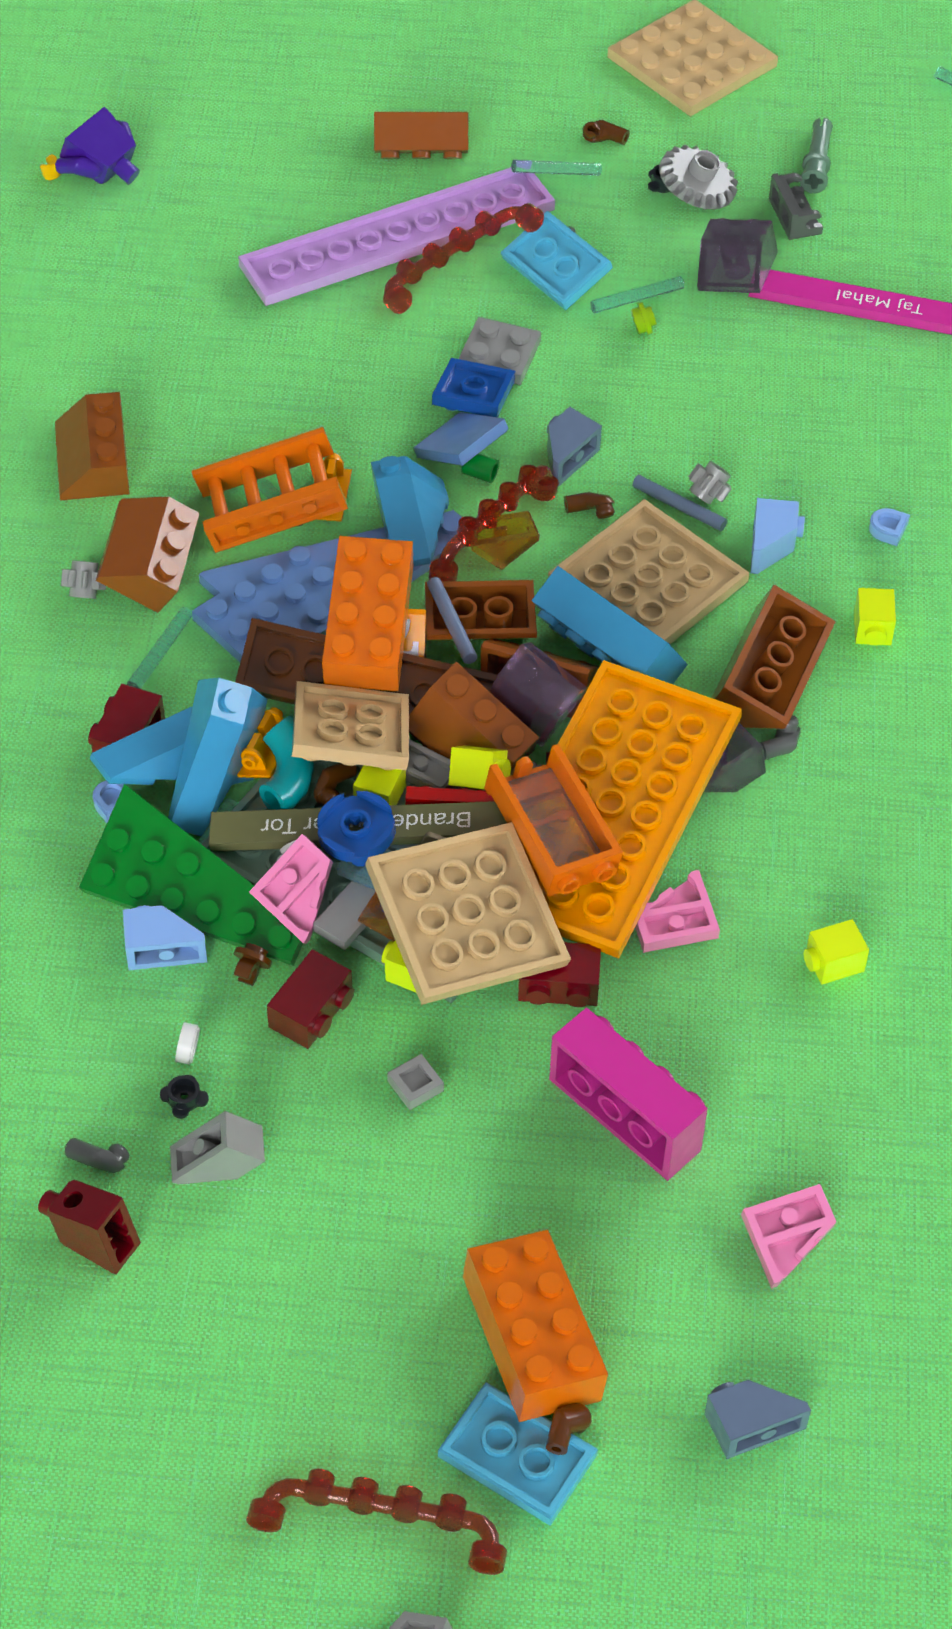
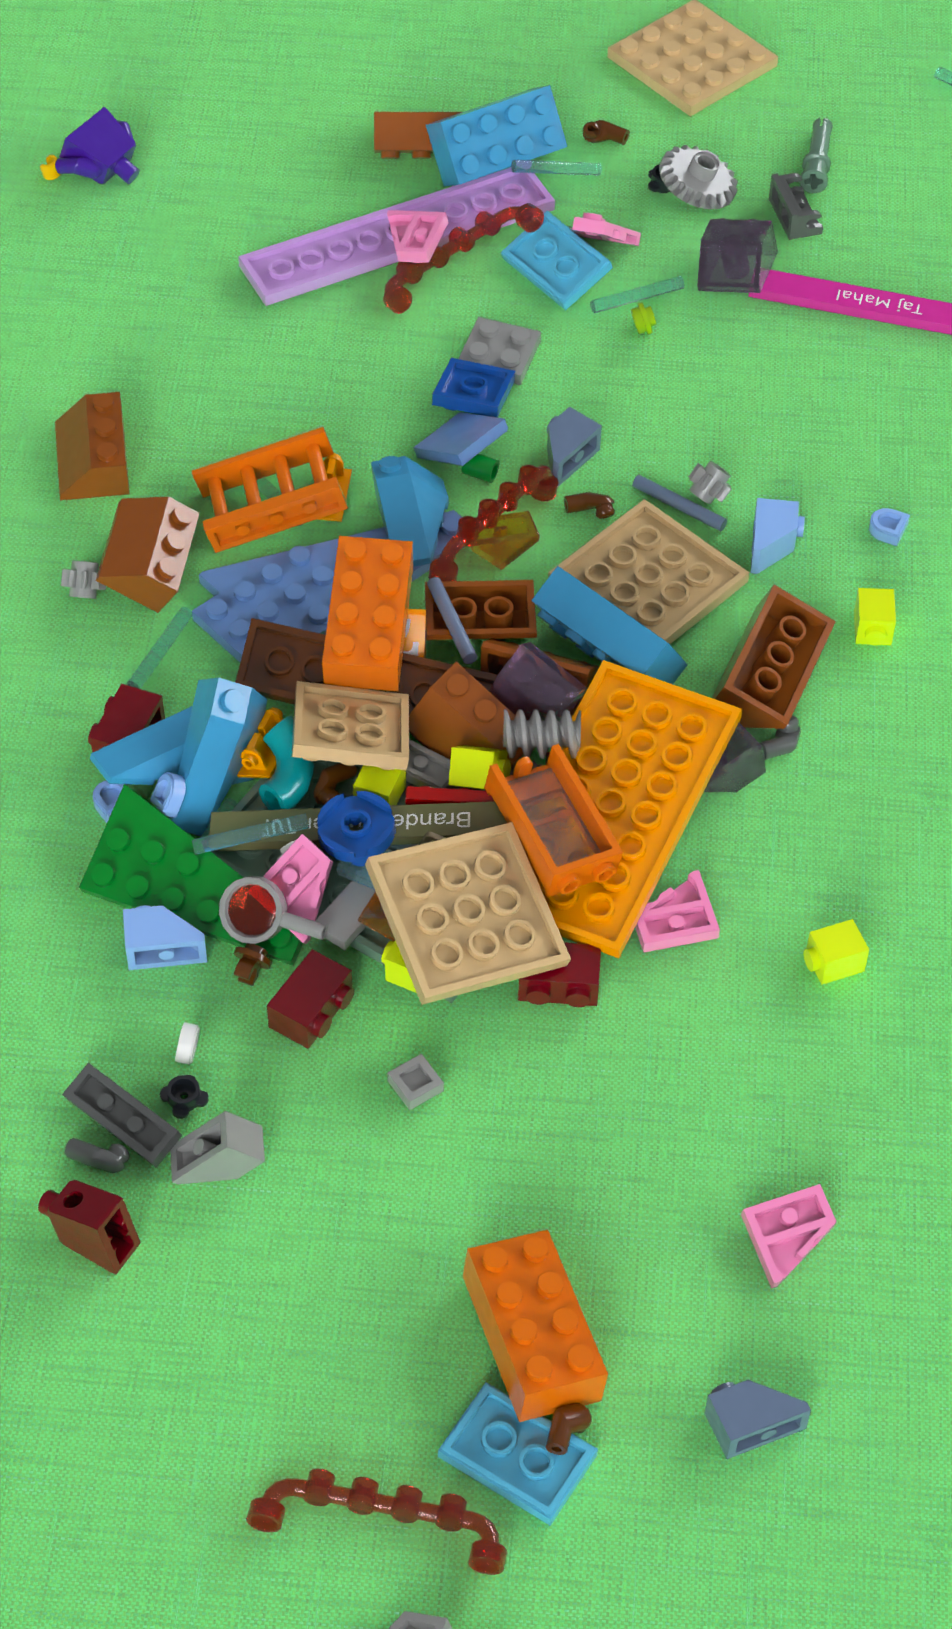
dark pink brick [549,1007,708,1181] -> none
none -> dark grey plate [62,1063,182,1168]
none -> light blue tile [150,772,186,818]
none -> clear light blue bar [192,813,309,855]
none -> piece [219,876,328,944]
none -> bright pink wing [387,210,449,263]
none -> dark azure brick [426,85,568,187]
none -> light grey piece [503,709,581,759]
none -> bright pink wing [572,213,641,246]

